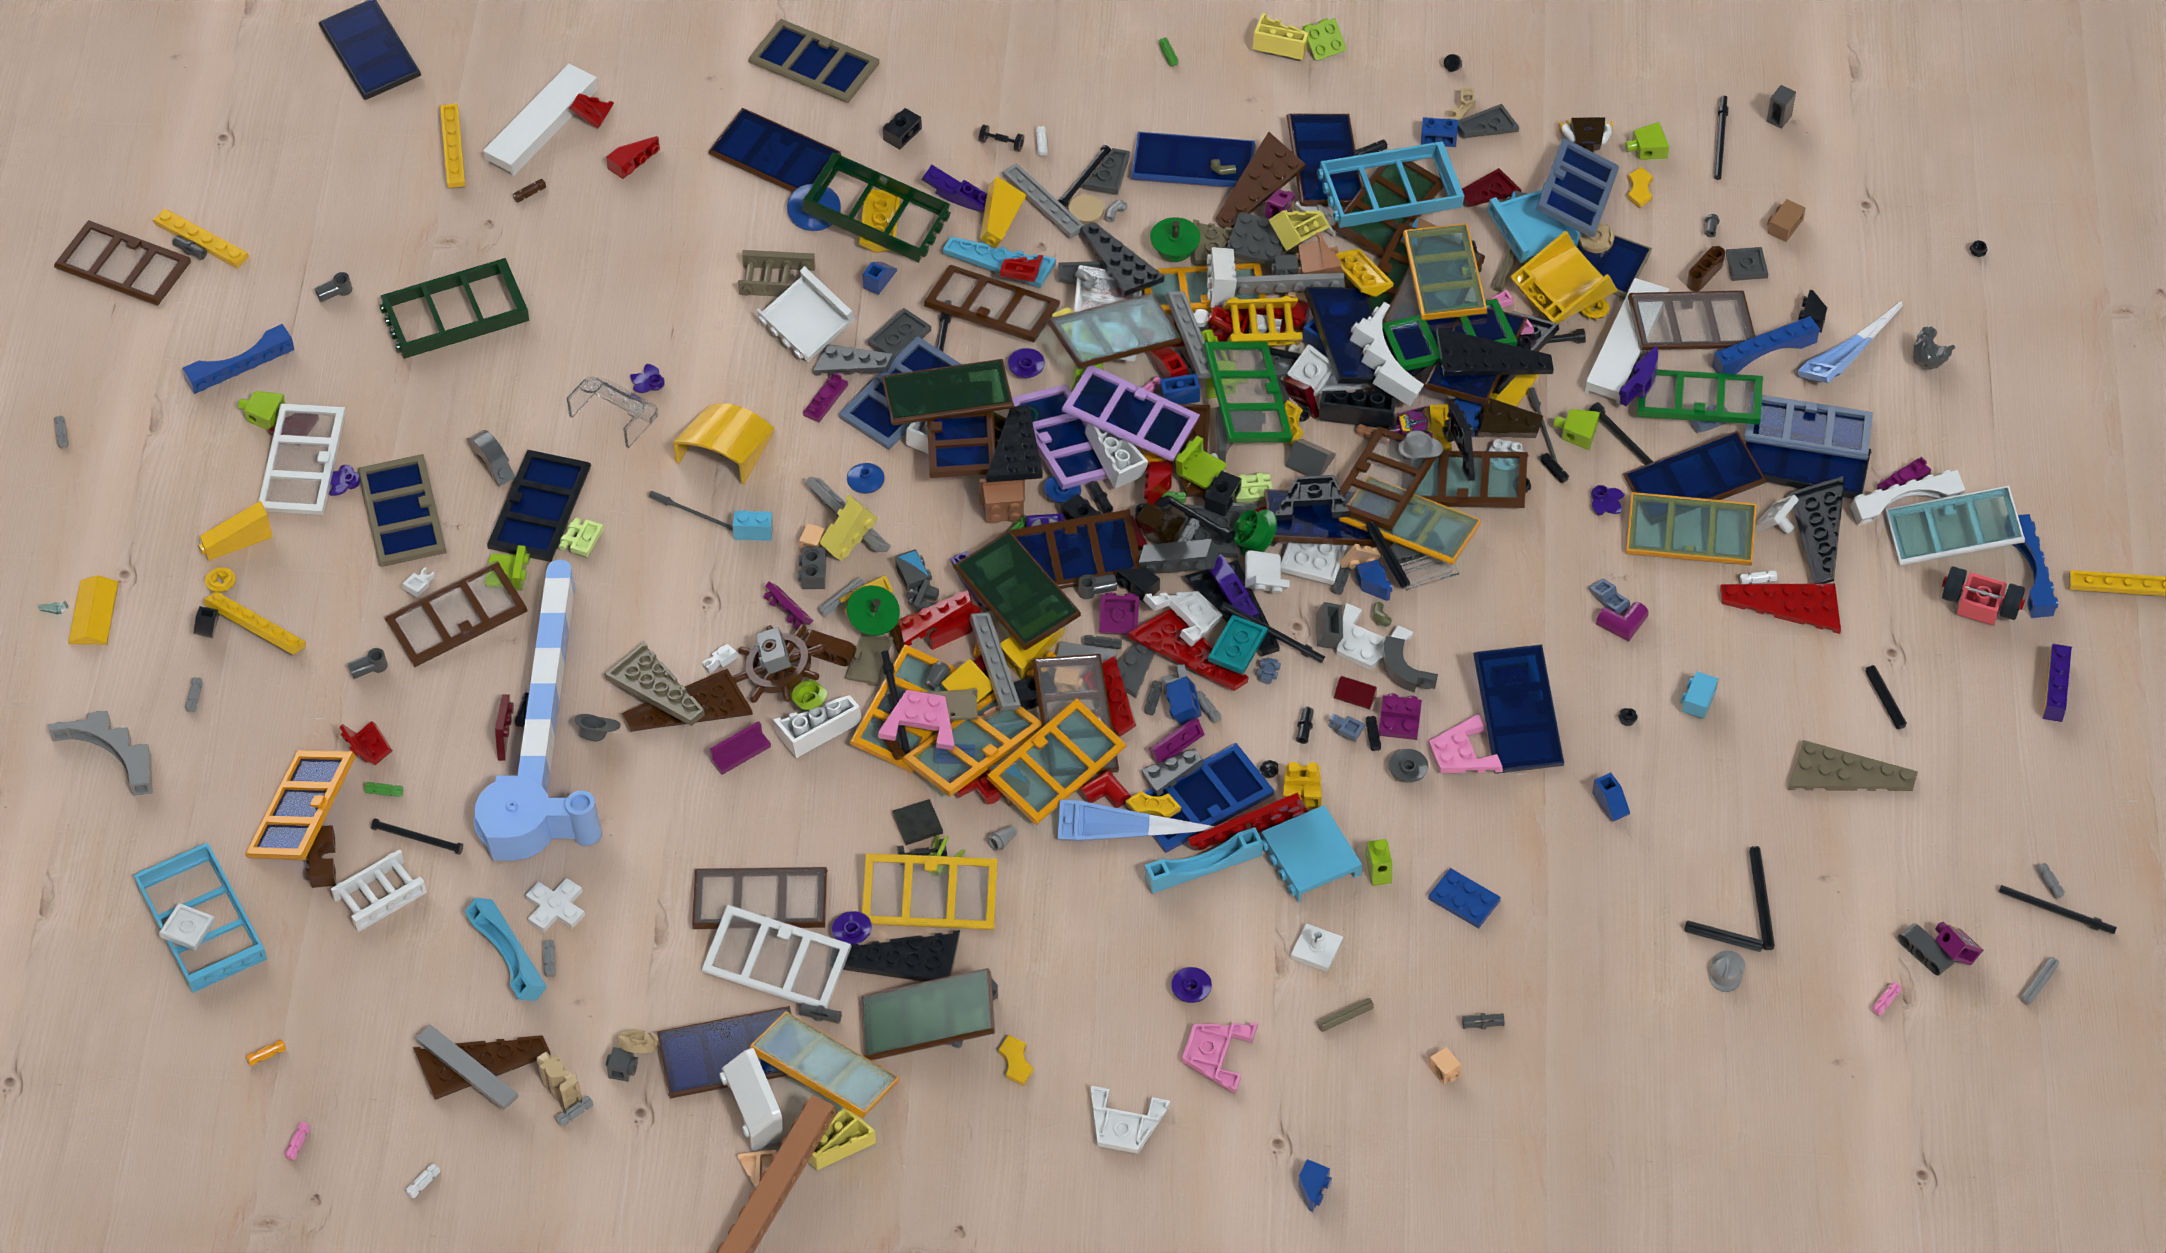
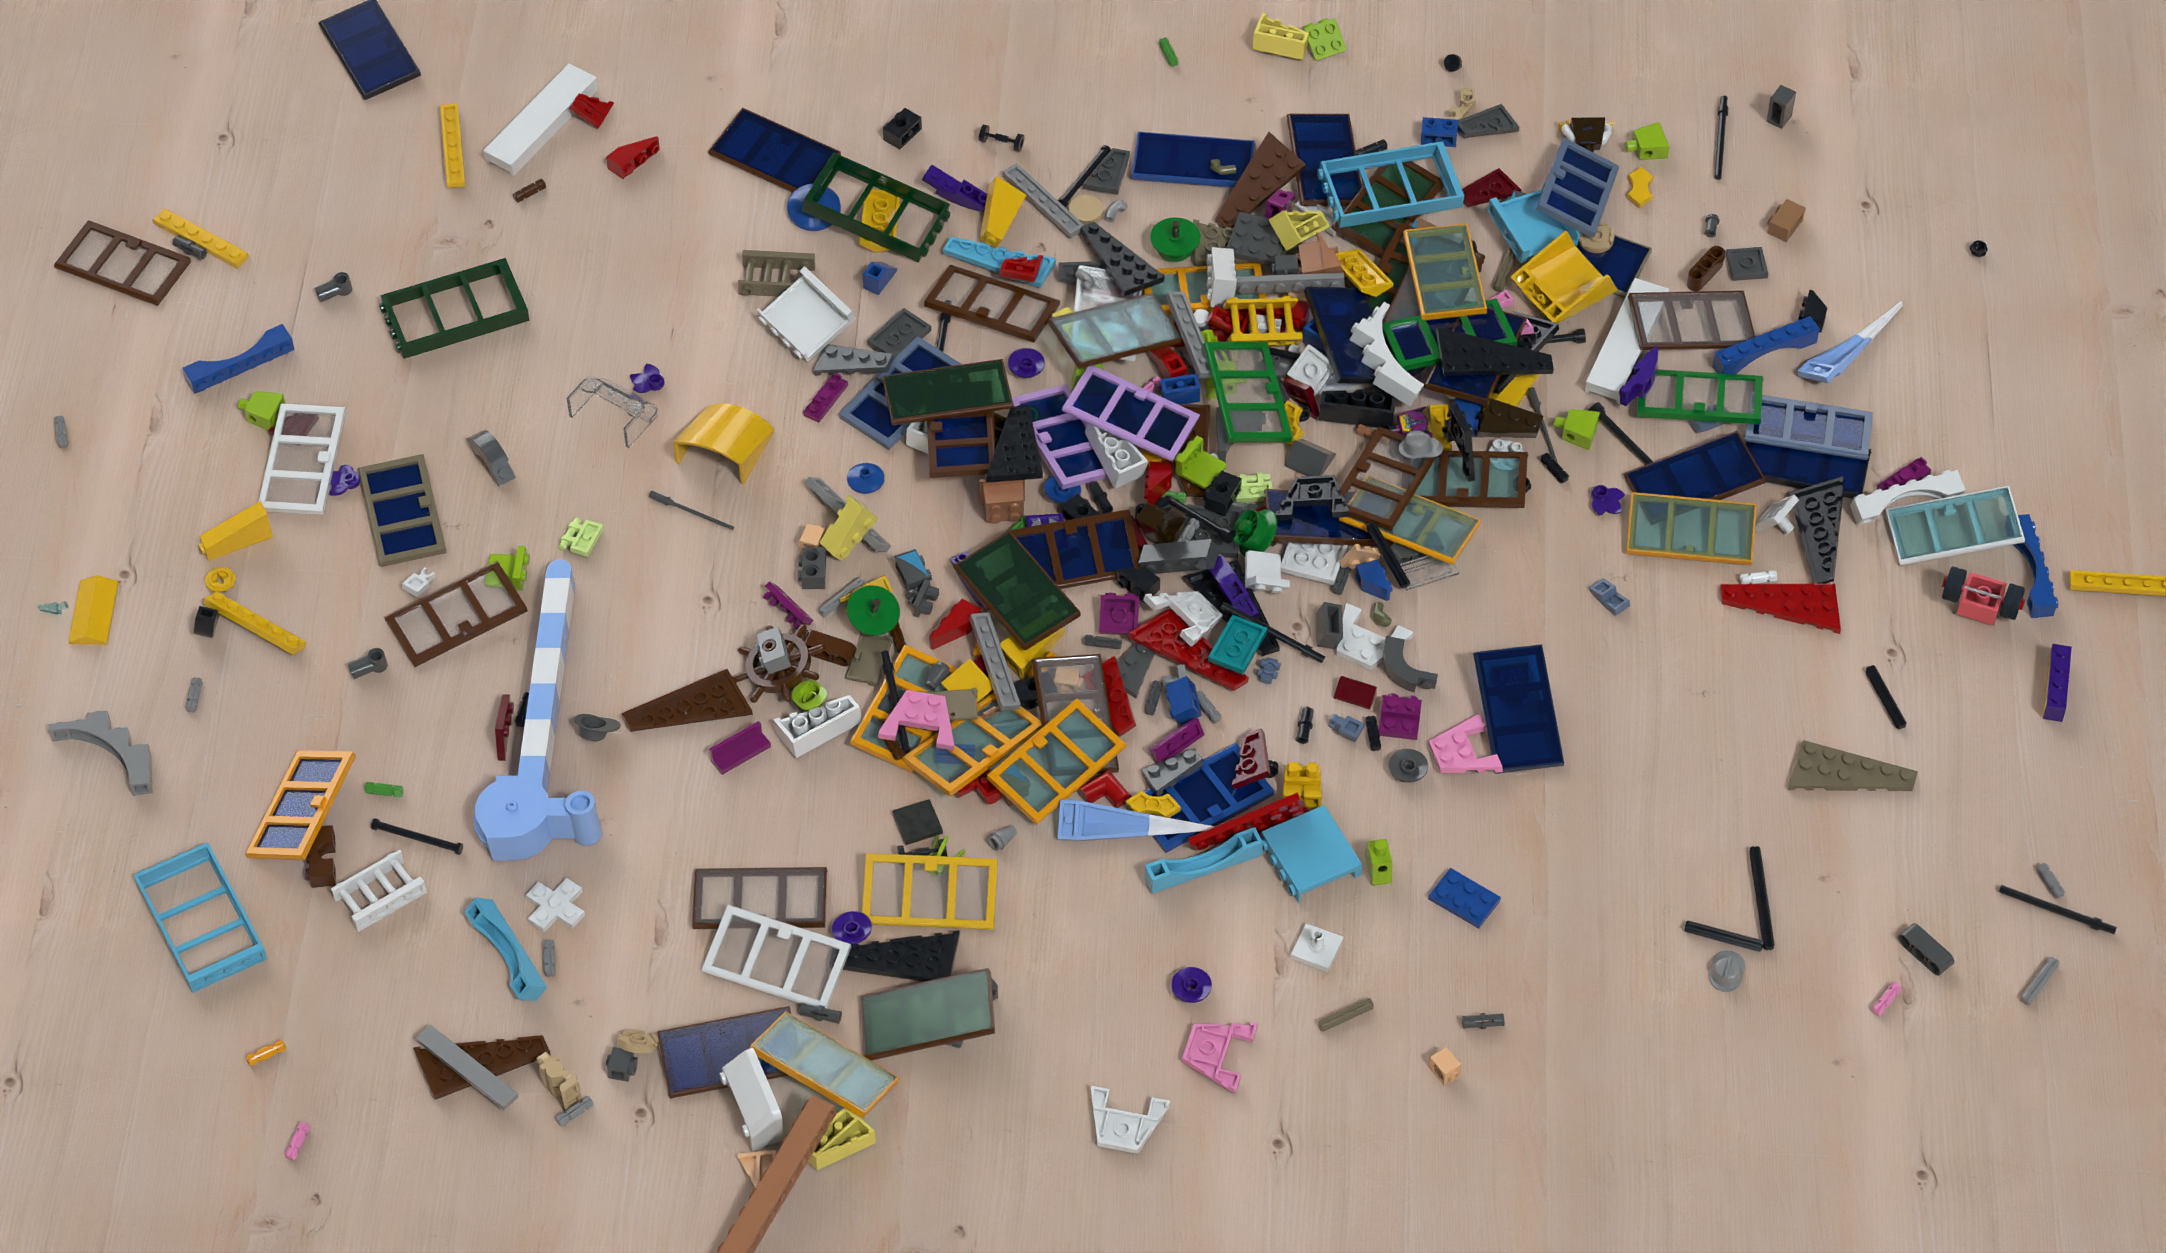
white tile [159,903,215,951] -> none
red bracket [339,721,393,766] -> none
white axle [405,1163,440,1198] -> none
door [487,449,592,562] -> none
dark tan wing [605,642,705,726] -> none
white plate [702,644,739,673] -> none
medium azure brick [733,510,773,541] -> none
door [748,19,879,103] -> none
red wing [898,590,974,646] -> none
yellow tile [998,1035,1034,1086] -> none
white axle [1036,126,1048,156] -> none
light grey tile [1057,641,1117,666] -> none
dark grey piece [1078,574,1117,599] -> none
blue slope [1298,1159,1332,1212] -> none
yellow gear [1581,298,1609,321] -> none
blue slope [1592,772,1630,822] -> none
magenta brick [1596,602,1649,642] -> none
black plate [1618,708,1638,726] -> none
medium azure brick [1681,671,1719,719] -> none
dark grey hair [1913,326,1955,370] -> none
magenta torso [1935,922,1984,965] -> none
none -> wing [1232,728,1271,789]

